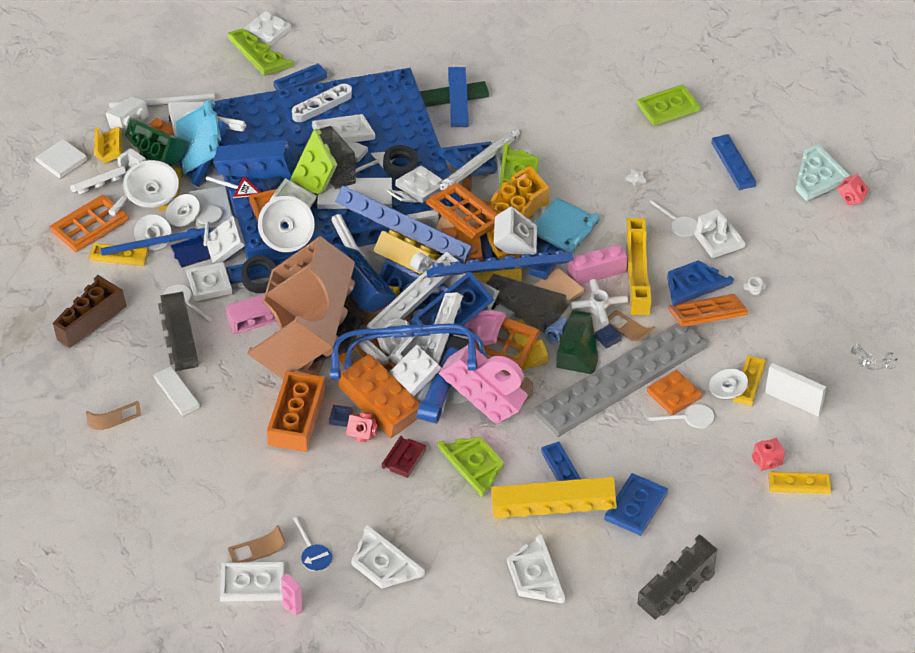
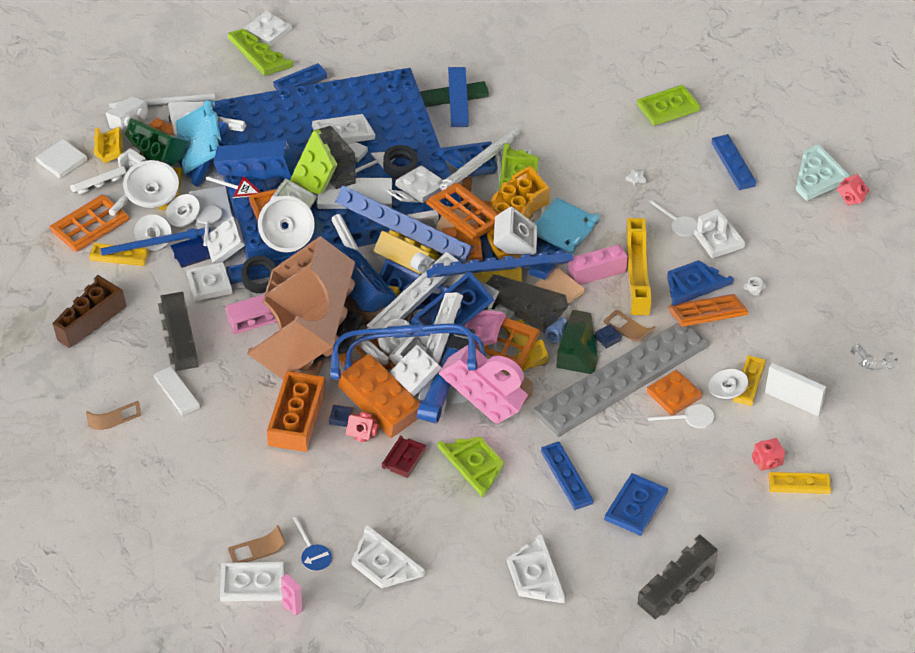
white piece [163,284,212,322] -> none
white beam [292,84,352,122] -> none
yellow brick [491,477,617,519] -> none
white bar [570,279,628,326] -> none

